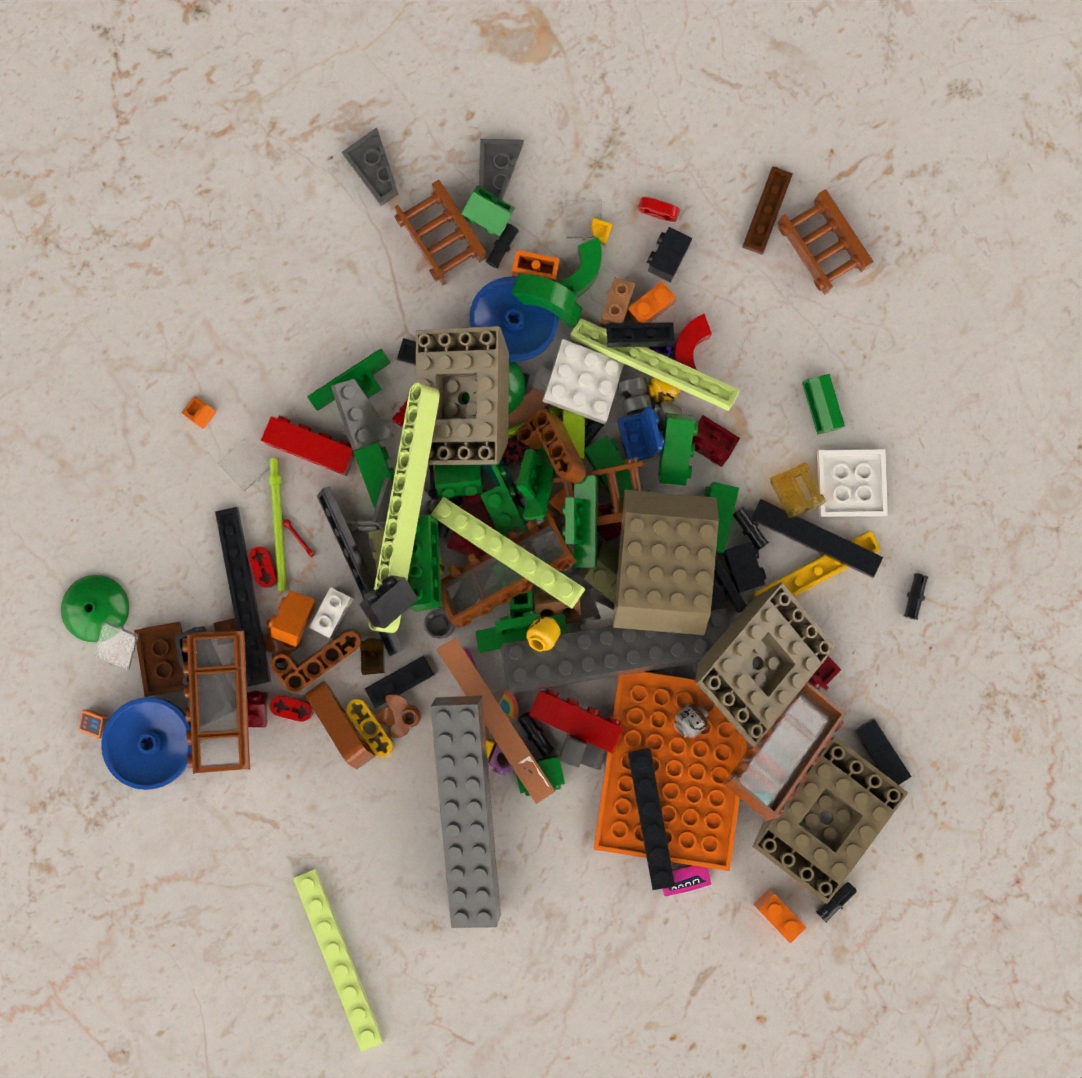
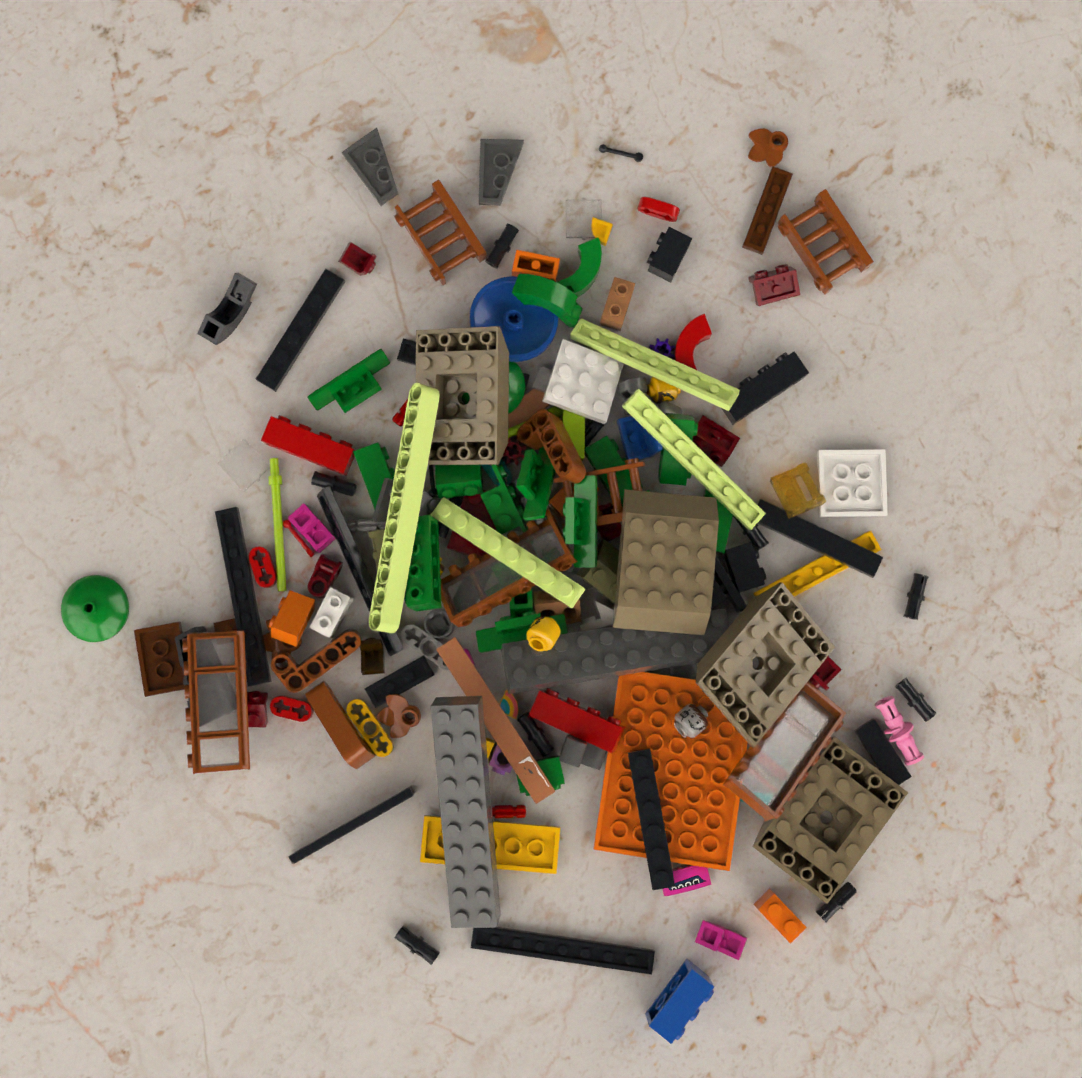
slope [78,709,108,738] -> none
clear piece [94,621,139,670] -> none
blue dish [101,697,192,790] -> none
orange slope [182,396,216,429] -> none
yellowish green plate [293,868,383,1052] -> none
dark grey wing [331,379,394,450] -> none
black brick [359,575,418,629] -> none
brick [461,186,515,236] -> none
black plate [606,322,675,347] -> none
orange brick [626,281,676,323] -> none
green piece [802,374,845,435] -> none
none -> black arch [197,273,257,345]
none -> black plate [256,269,345,392]
none -> dark pink slope [288,503,336,553]
none -> black tile [288,786,415,864]
none -> dark red piece [307,554,343,599]
none -> black axle [311,471,357,497]
none -> dark red bracket [338,242,377,276]
none -> black pin [394,926,440,965]
none -> light grey beam [401,624,449,670]
none -> yellow plate [420,815,560,874]
none -> black tile [471,927,655,975]
none -> red axle [492,805,526,818]
none -> black hinge [599,144,643,162]
none -> yellowish green tile [622,389,766,530]
none -> blue brick [645,959,714,1044]
none -> dark pink slope [695,920,748,960]
none -> black brick [721,351,809,425]
none -> dark orange plate [748,128,788,167]
none -> dark red bracket [748,264,800,306]
none -> bright pink piece [875,696,924,766]
none -> black pin [895,678,936,722]

